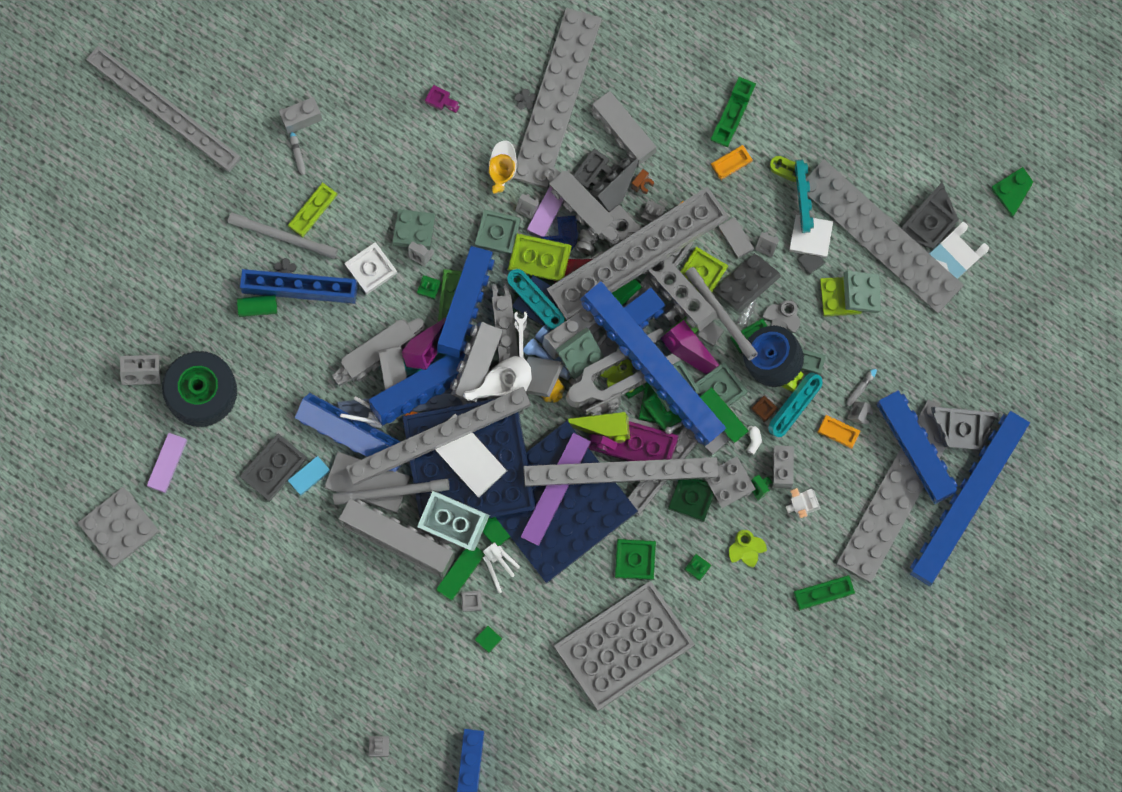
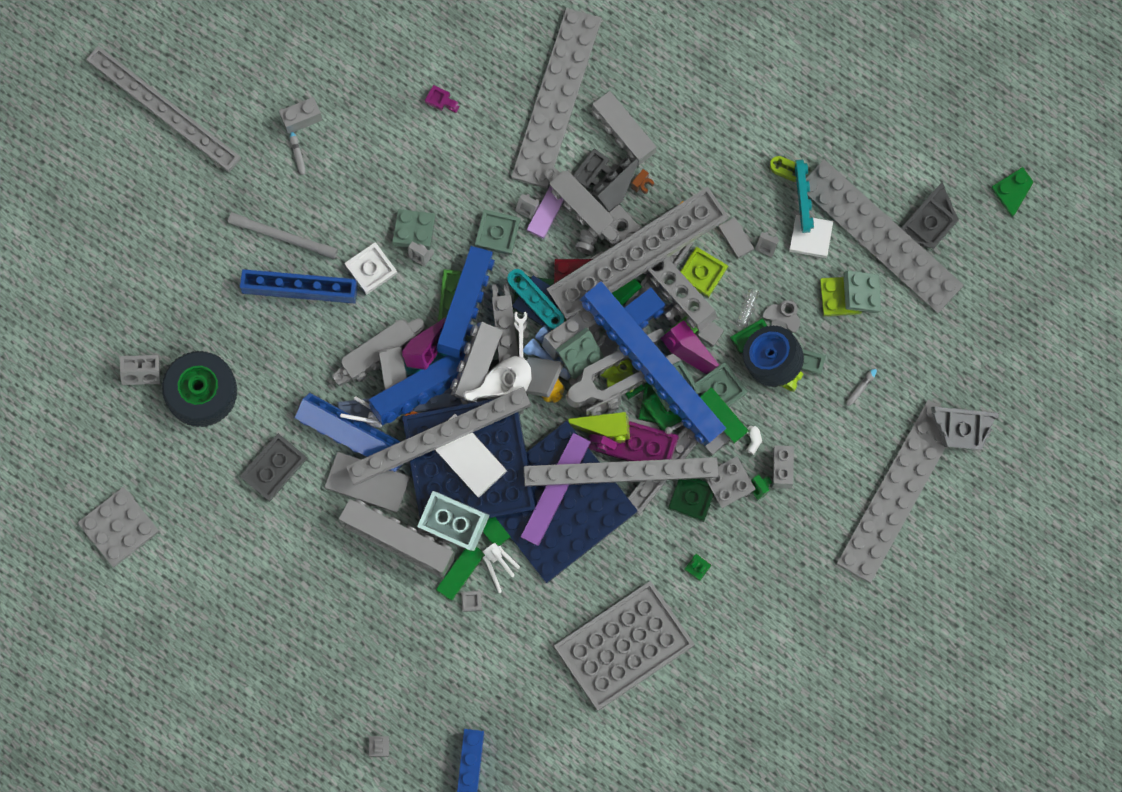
lavender tile [147,433,187,493] -> none
green pin [237,295,277,317] -> none
dark grey plant [274,258,296,274] -> none
lime tile [287,182,338,238] -> none
medium azure tile [288,456,330,496] -> none
light grey piece [333,479,450,505] -> none
green tile [417,275,441,300] -> none
green tile [475,626,502,653] -> none
yellow hair [489,141,517,194] -> none
lime tile [508,233,572,282] -> none
dark grey plant [515,89,536,110] -> none
clear blue plate [540,215,578,251] -> none
green tile [615,539,656,580] -> none
light grey tile [641,200,666,223] -> none
light grey piece [685,267,758,360] -> none
green slope [710,77,756,147] -> none
light orange tile [711,145,753,180] -> none
dark grey plate [714,253,781,314] -> none
lime plate [729,530,767,568] -> none
reddish brown tile [751,395,778,423] -> none
teal plate [768,373,823,437] -> none
white piece [786,488,821,518] -> none
green tile [793,575,855,611] -> none
dark grey tile [798,254,825,275] -> none
light orange tile [817,415,860,449] -> none
light grey tile [847,402,873,424] -> none
blue brick [877,390,957,504] -> none
blue brick [910,411,1030,586] -> none
white flag [929,222,989,279] -> none

